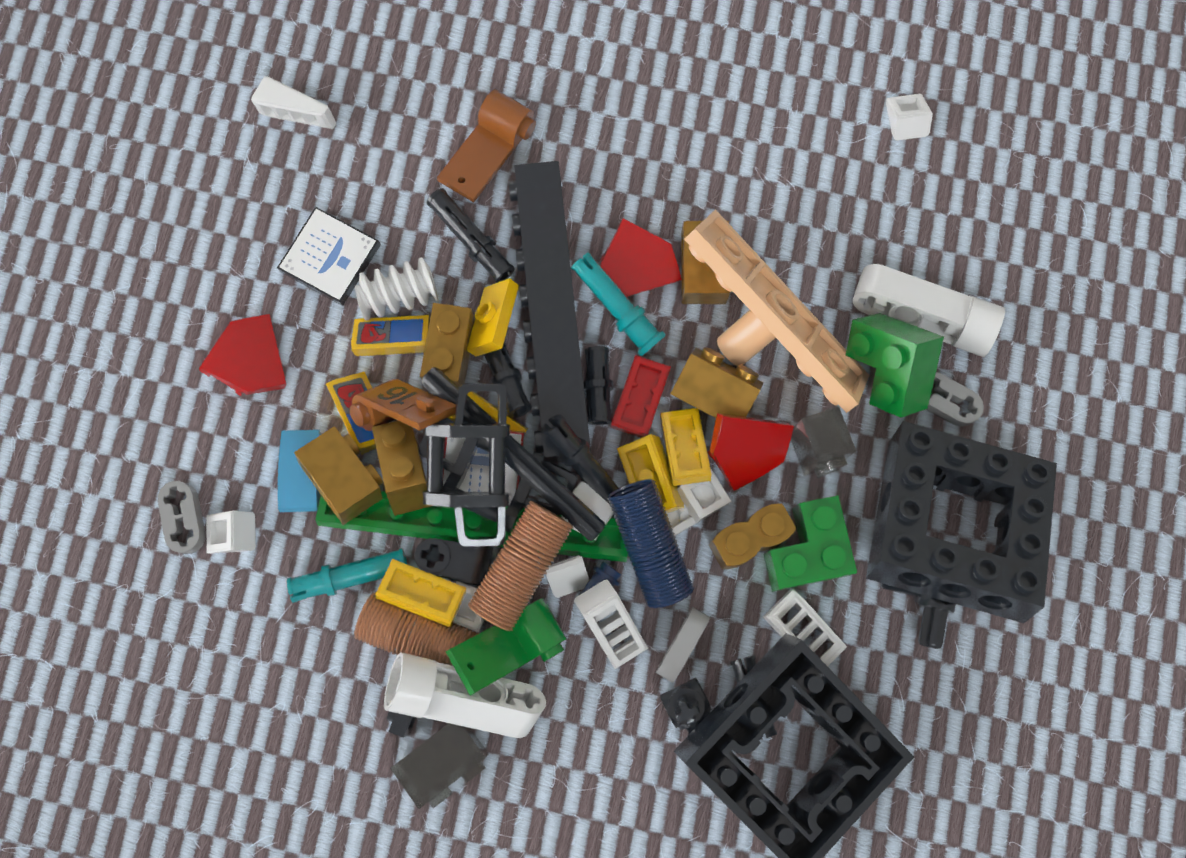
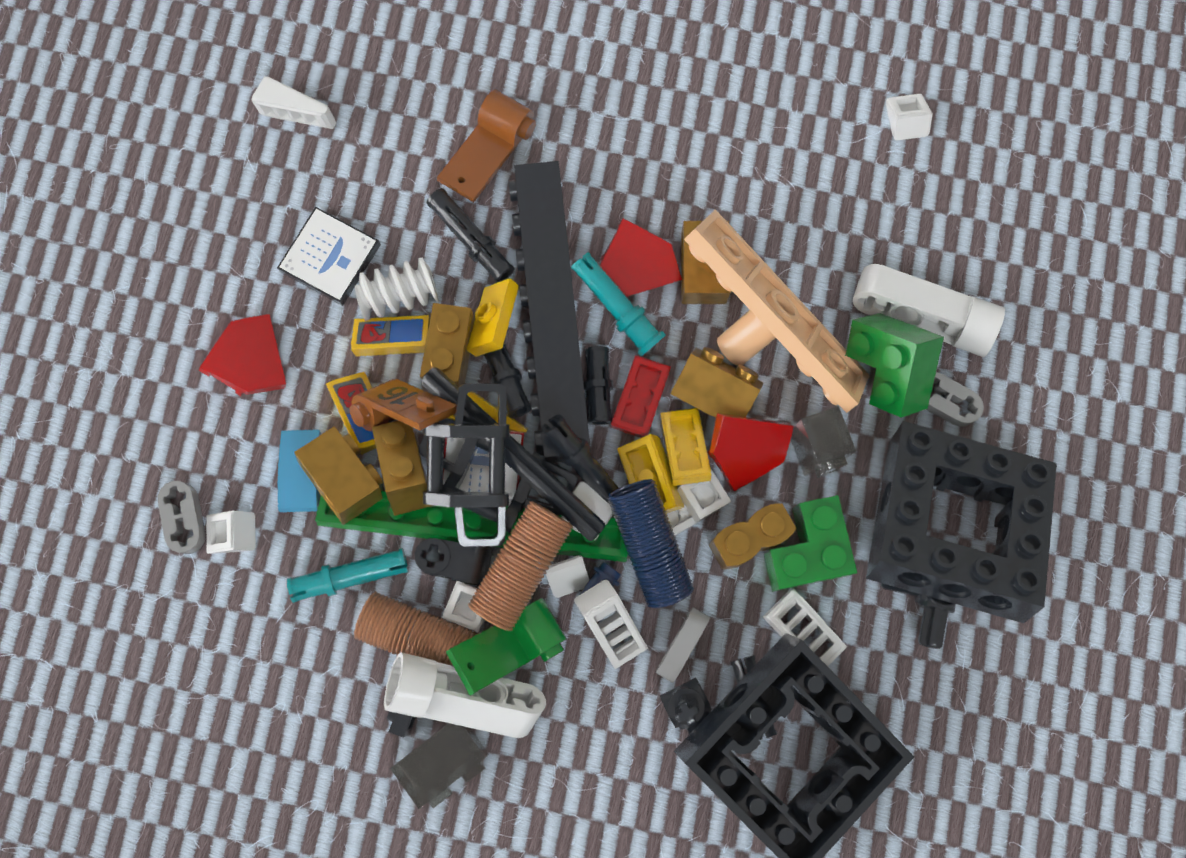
yellow plate [375,559,466,628] -> none

